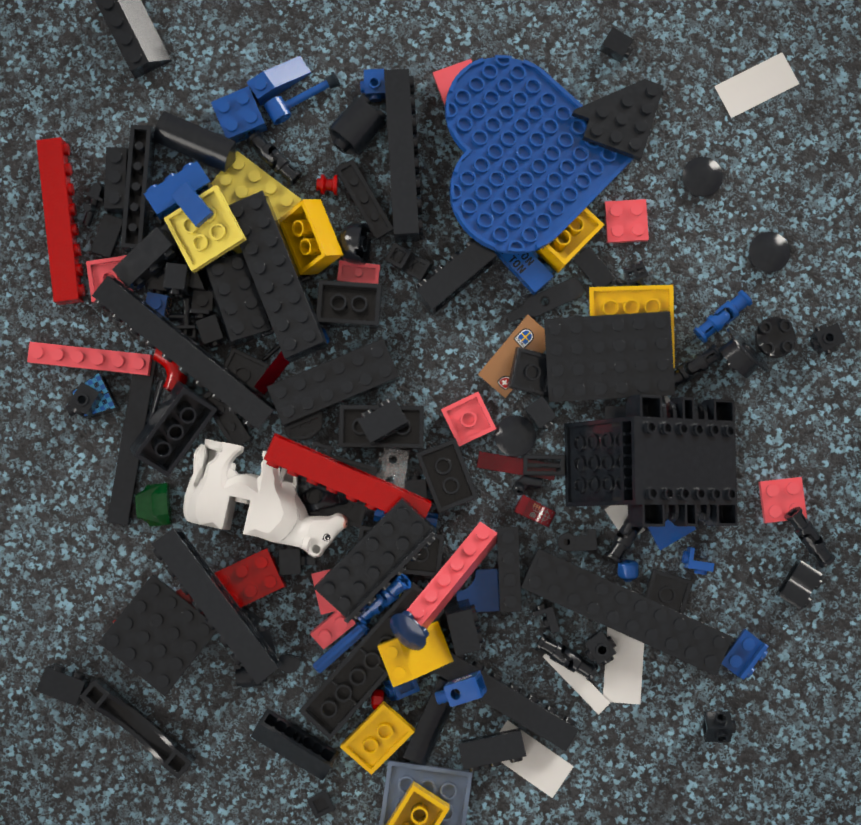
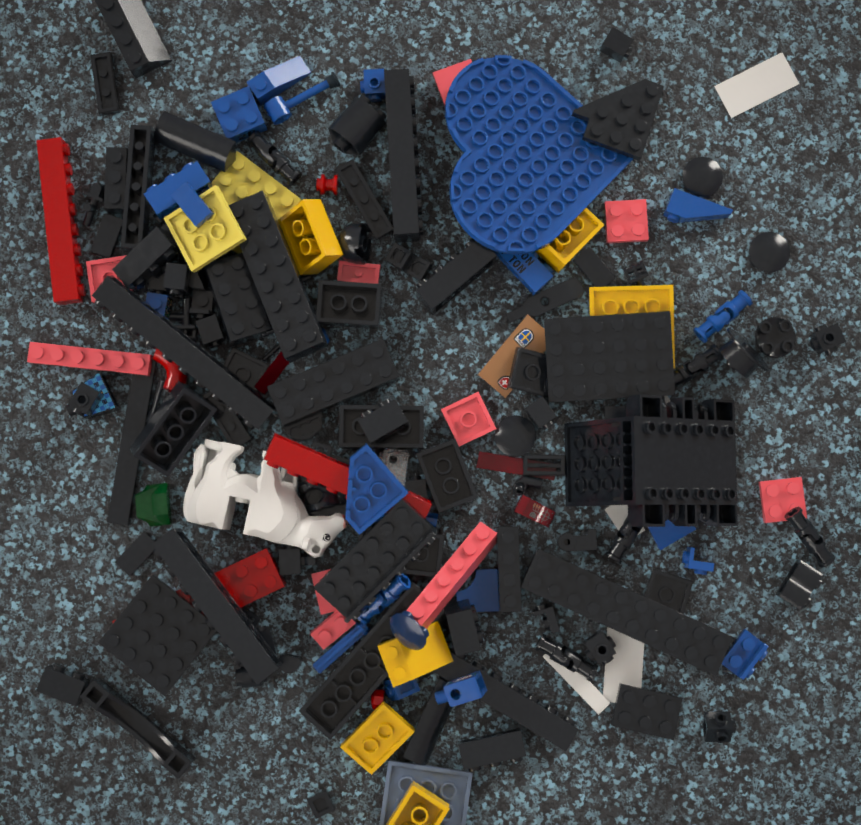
black brick [251,708,340,781] -> none
white sticker [500,720,574,798] -> none
blue piece [617,559,639,582] -> none
none -> black tile [90,52,120,116]
none -> black tile [115,531,155,576]
none -> blue plate [345,443,409,535]
none -> black plate [611,683,683,740]
none -> blue slope [663,188,733,223]

